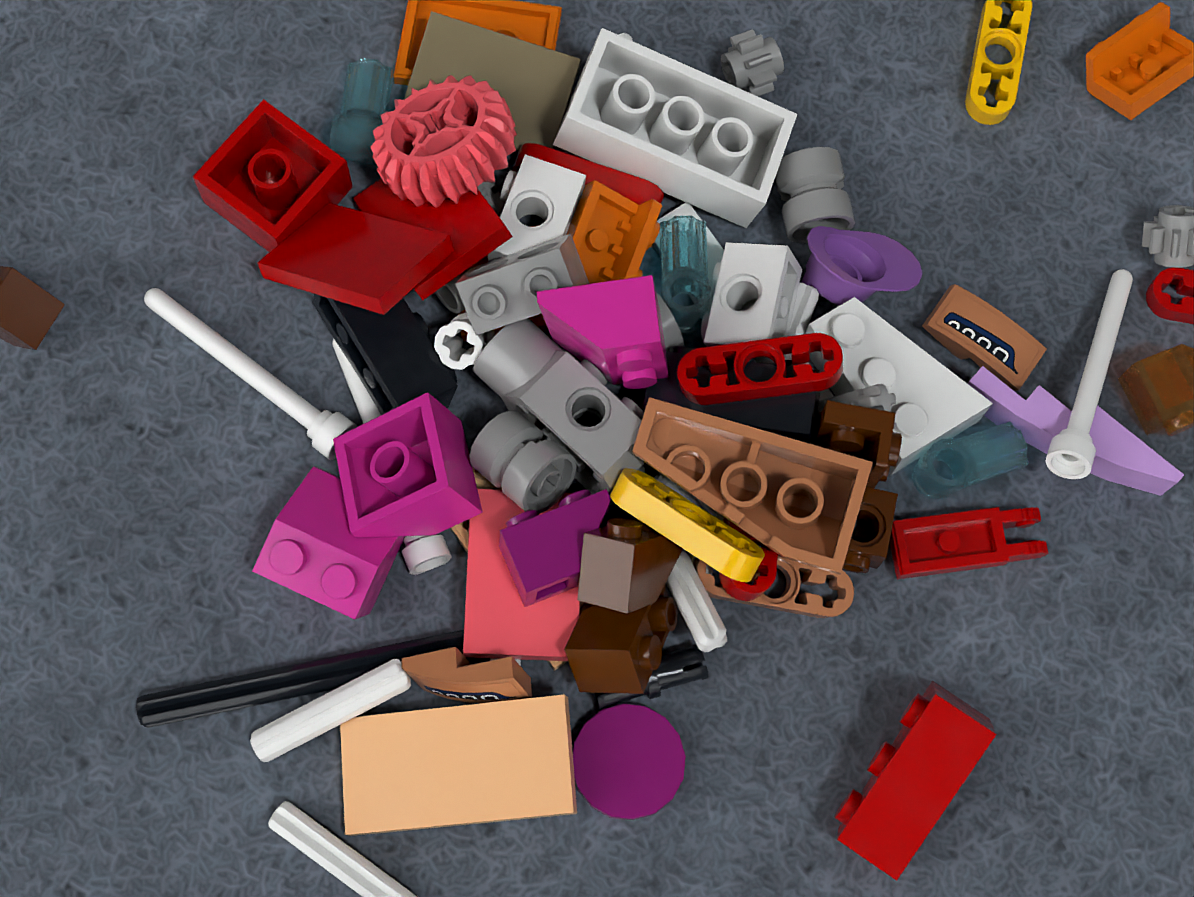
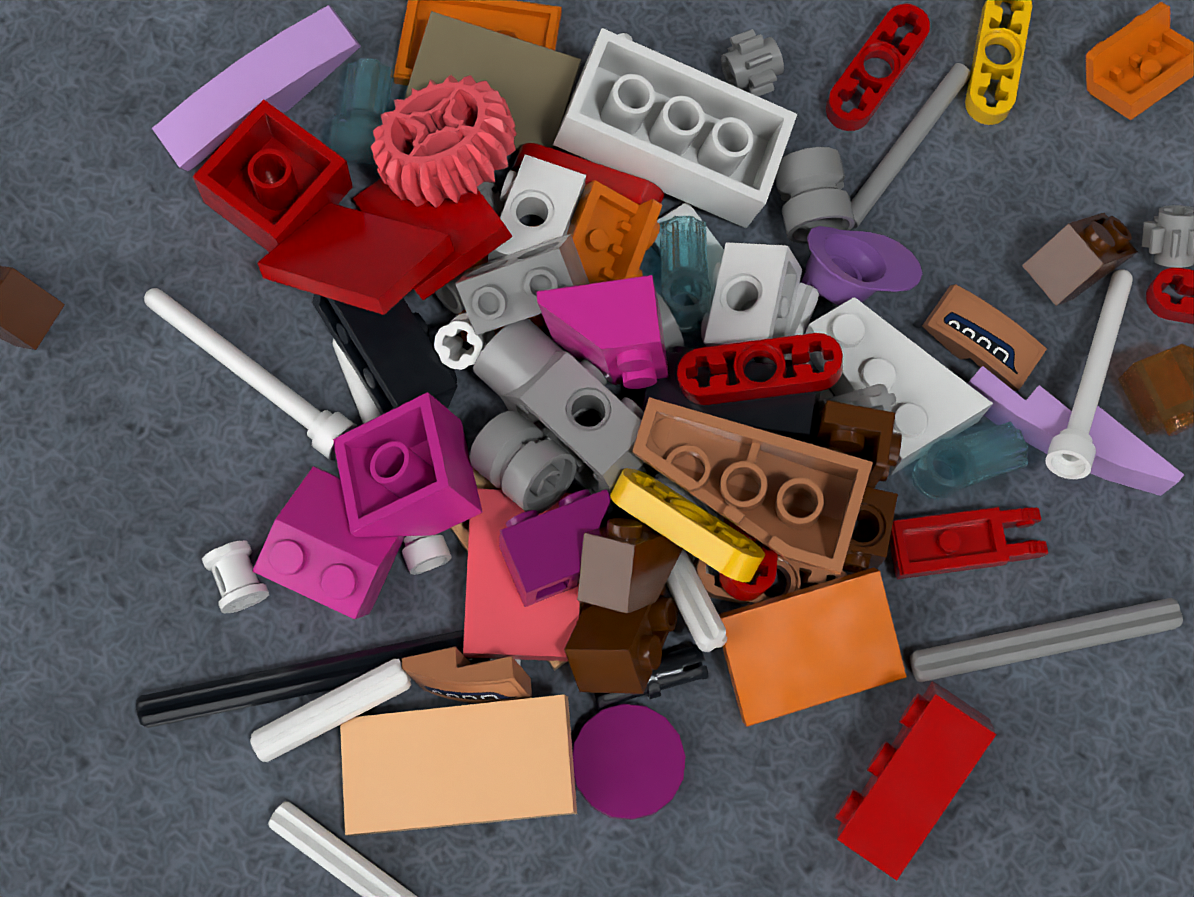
none -> lavender slope [152,5,361,171]
none -> white bush [202,541,269,613]
none -> orange tile [719,567,907,727]
none -> red beam [826,4,930,131]
none -> light grey bar [851,63,971,228]
none -> light grey axle [910,598,1183,682]
none -> slope [1022,213,1138,306]

